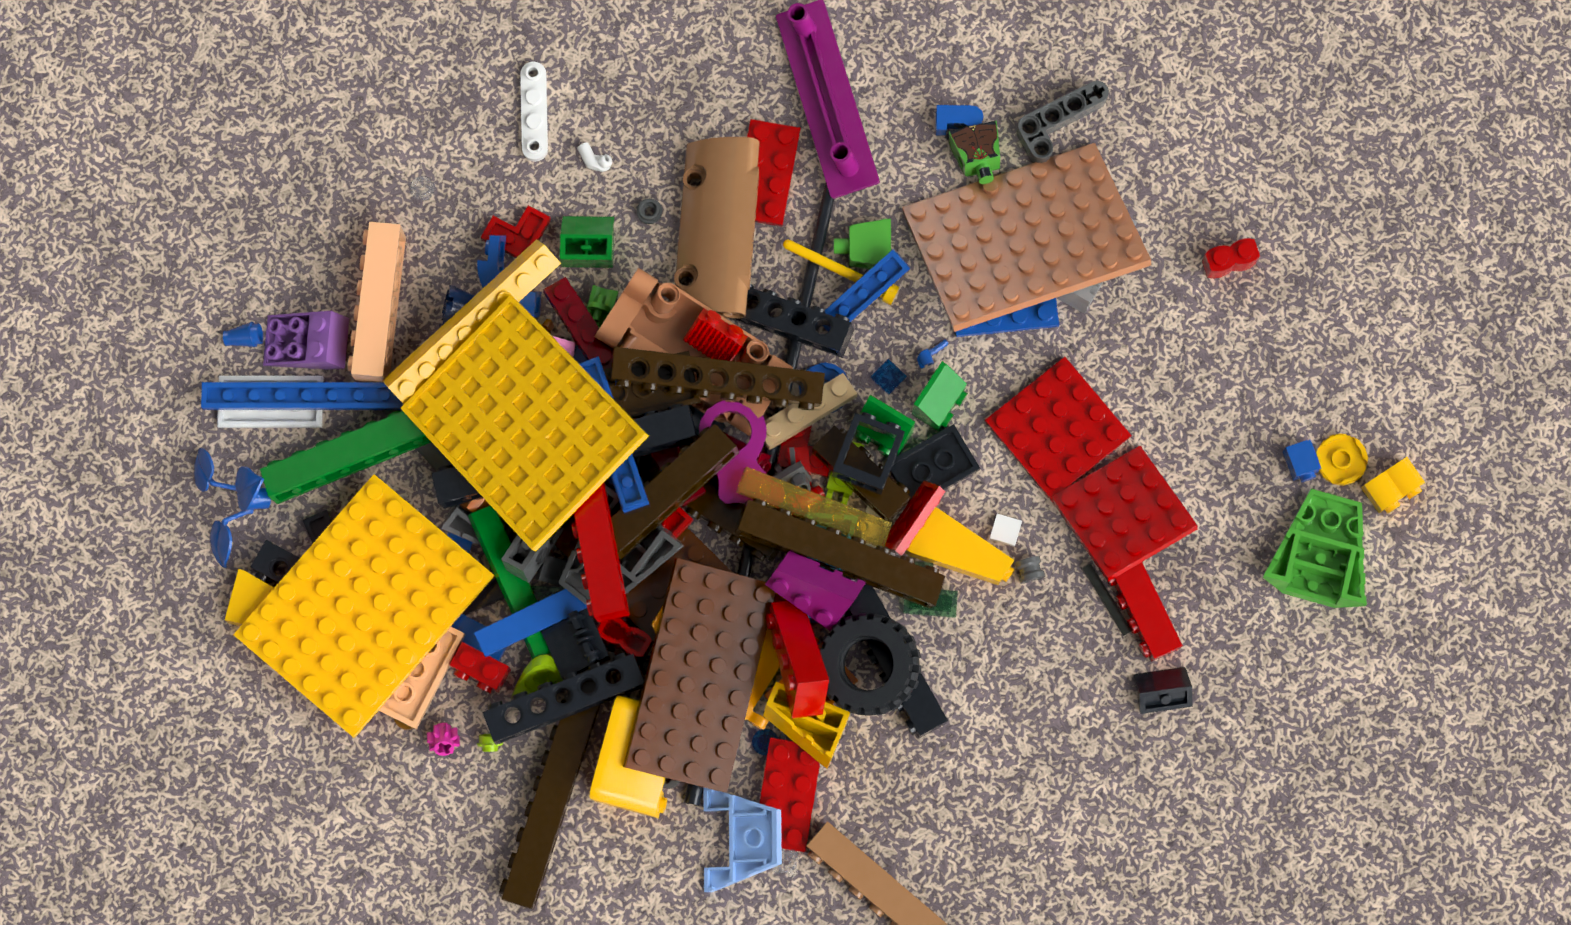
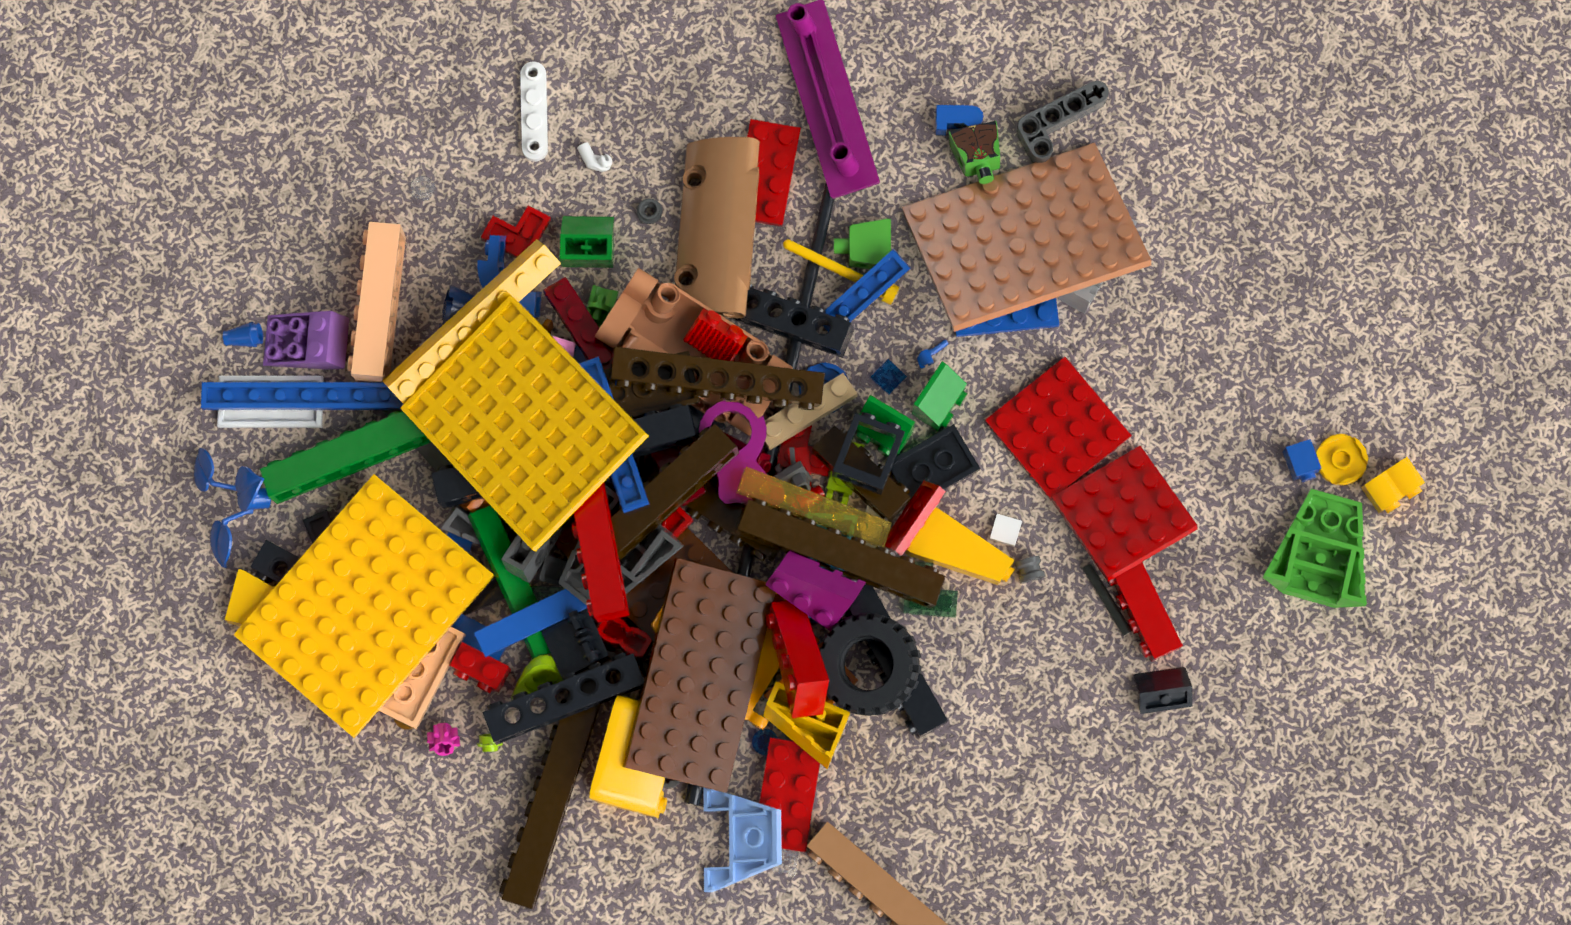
red brick [1202,238,1260,279] -> none

